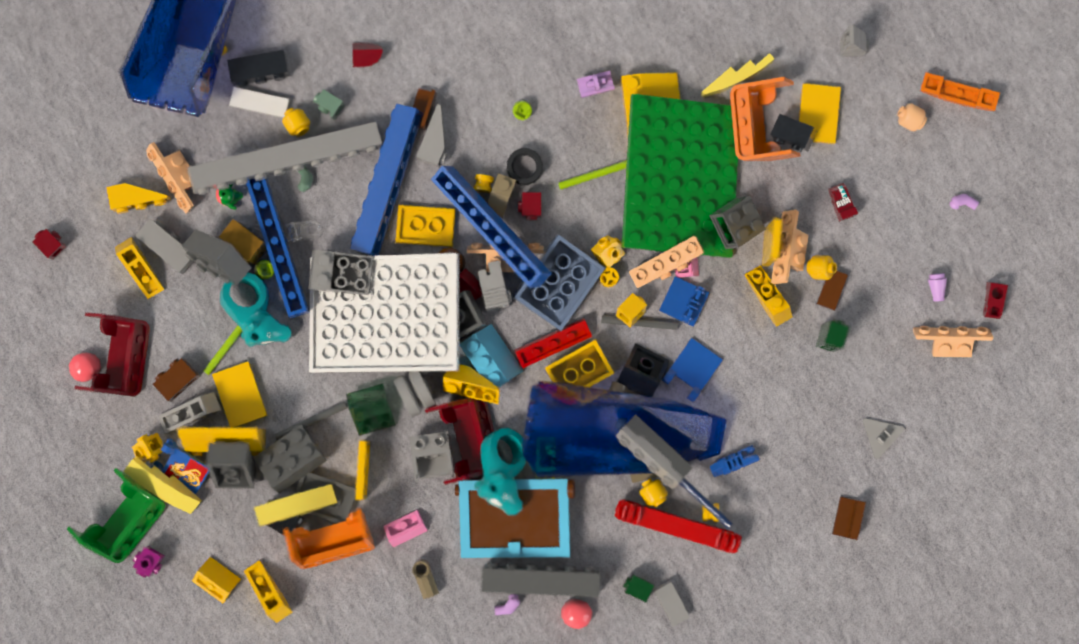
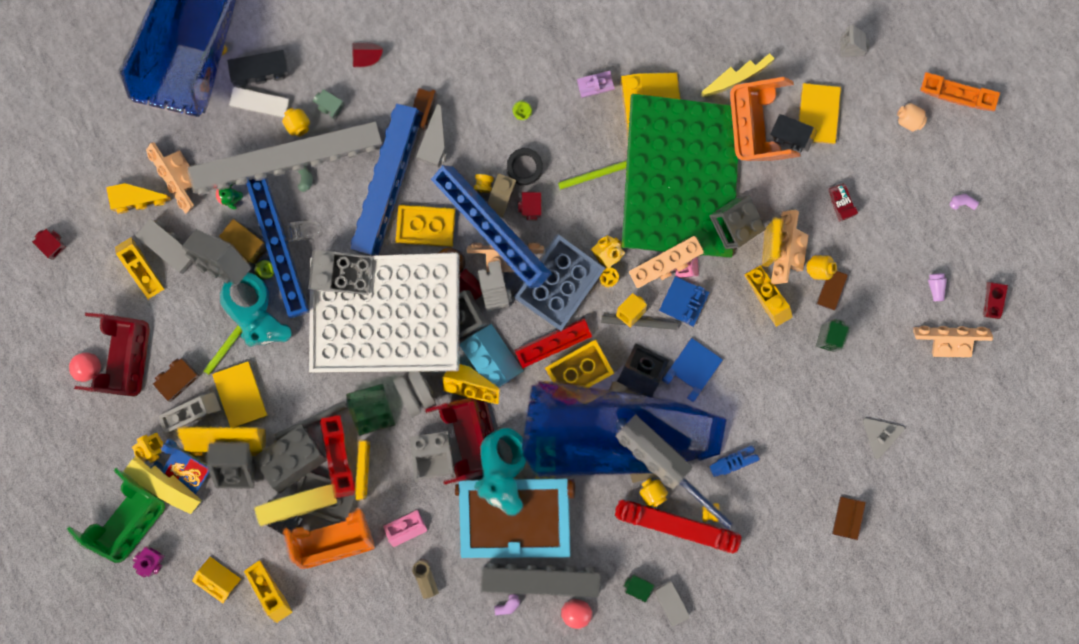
none -> red arch [320,415,355,498]

